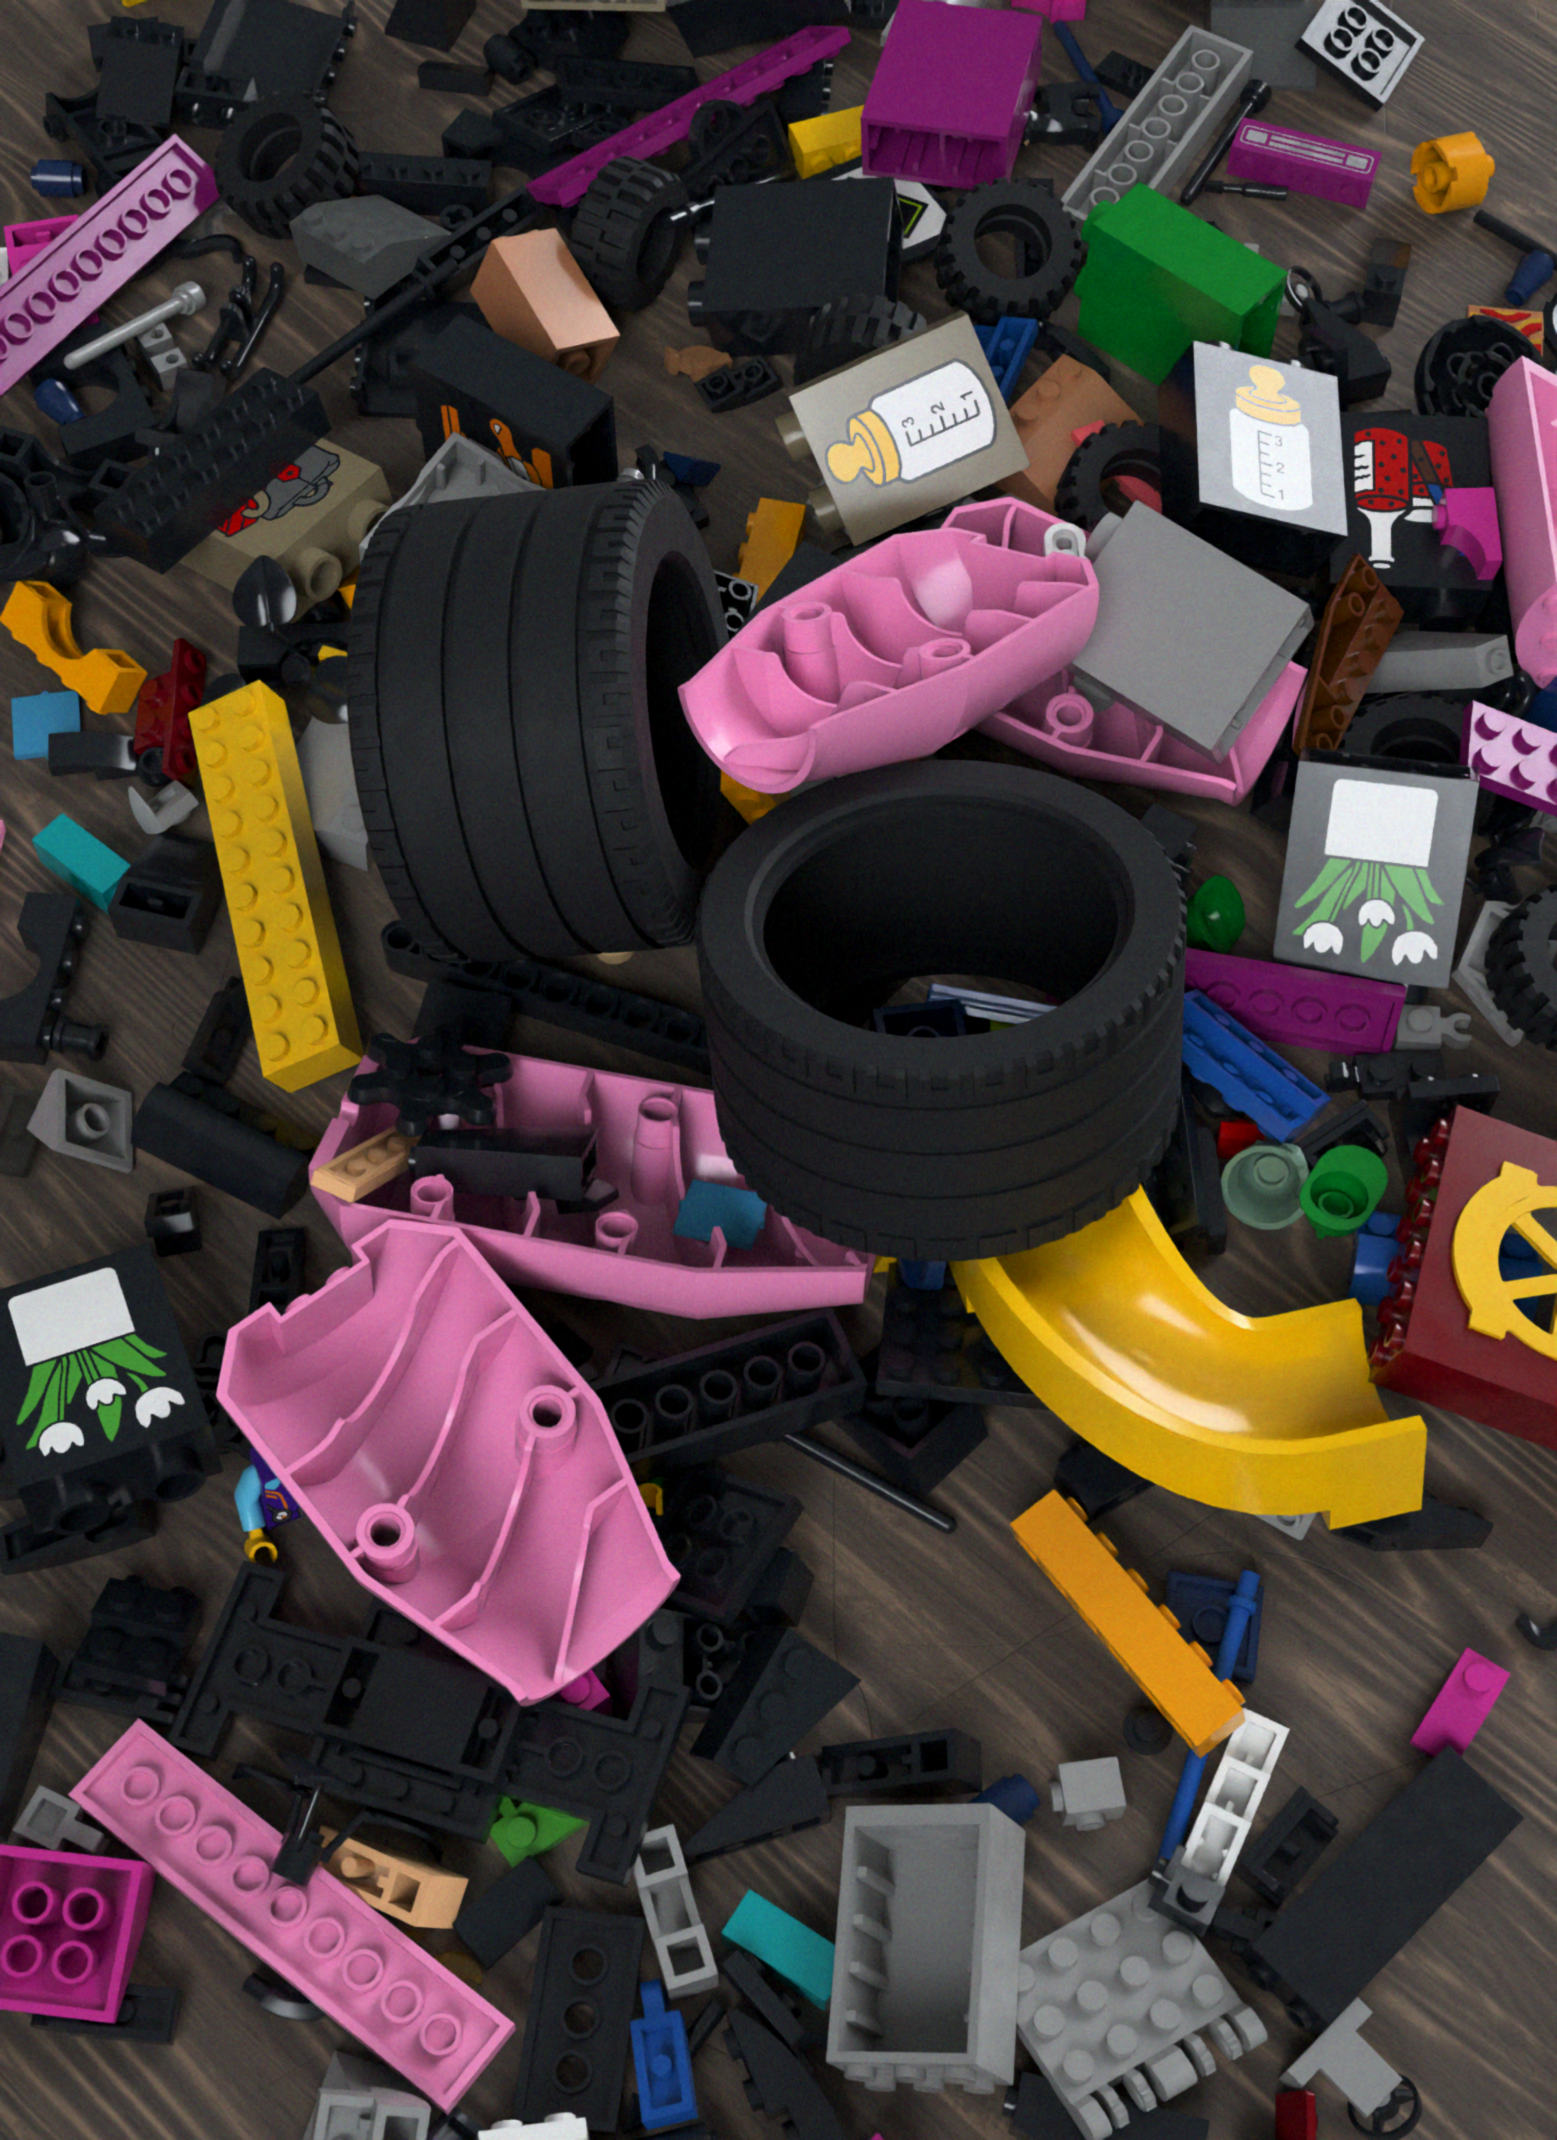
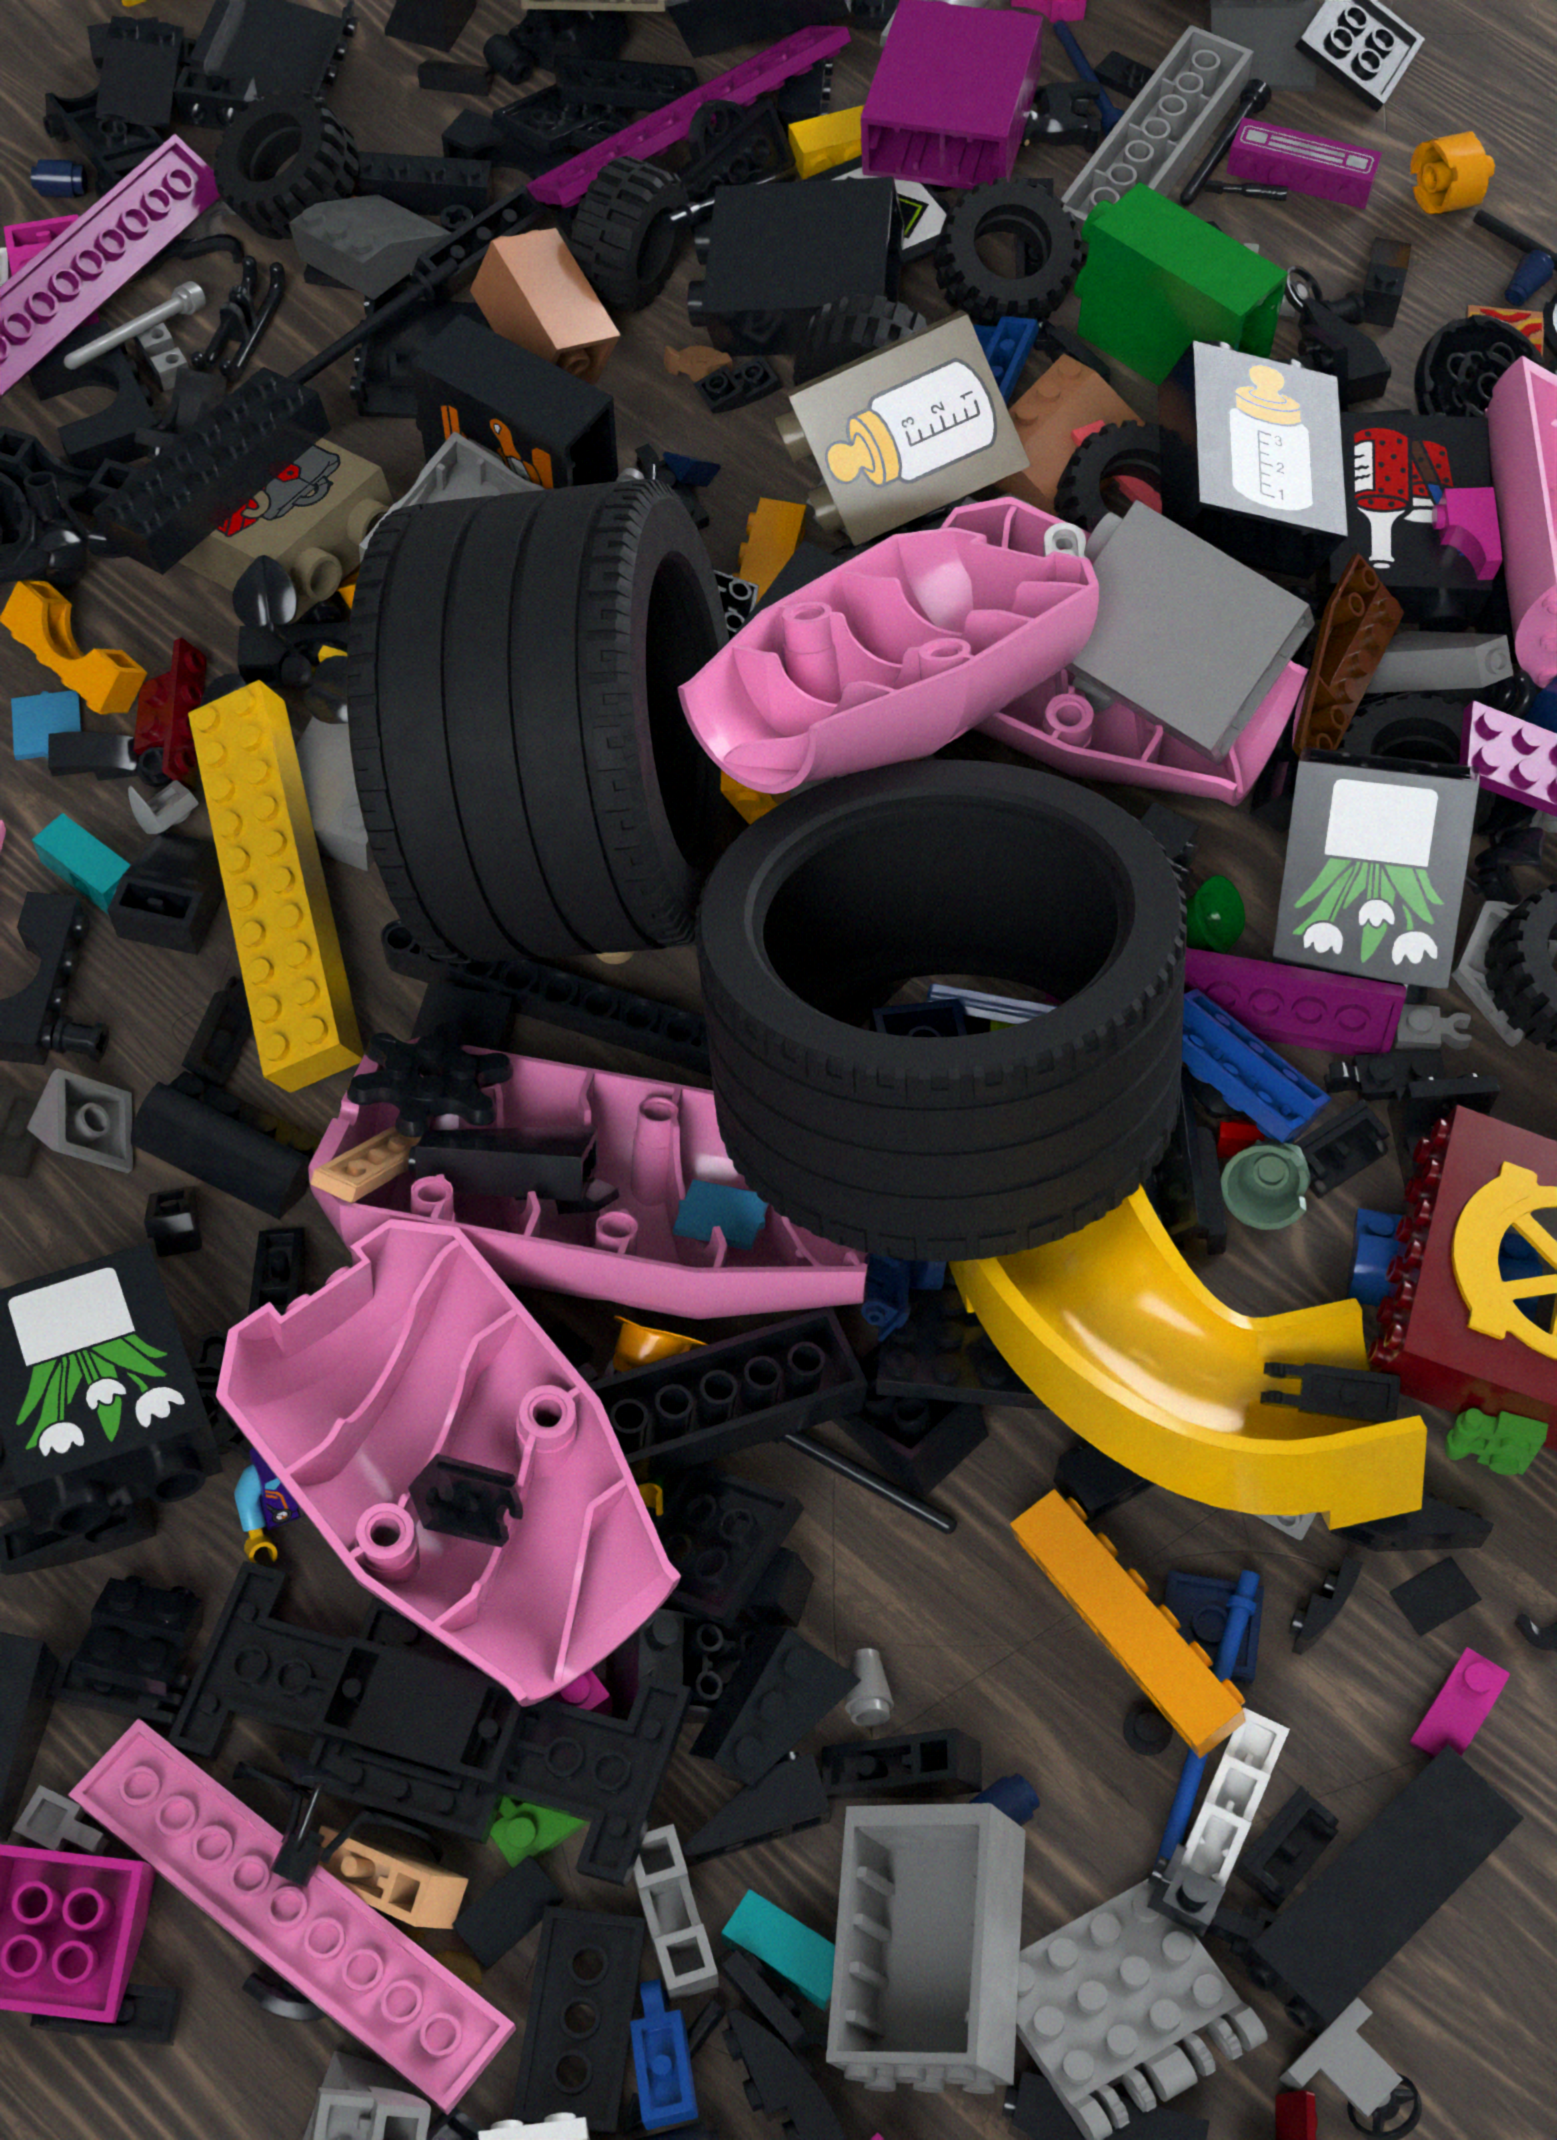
dark blue cone [34,378,87,426] -> none
light grey brick [1047,1756,1127,1831] -> none
green piece [1299,1145,1388,1240] -> none
none -> black hinge [408,1454,523,1548]
none -> light orange piece [613,1316,708,1372]
none -> light grey cone [845,1648,894,1727]
none -> dark blue hinge [861,1253,912,1342]
none -> black hinge [1260,1362,1401,1424]
none -> black slope [1288,1556,1363,1655]
none -> black sticker [1389,1556,1482,1637]
none -> bright green plate [1444,1408,1548,1475]

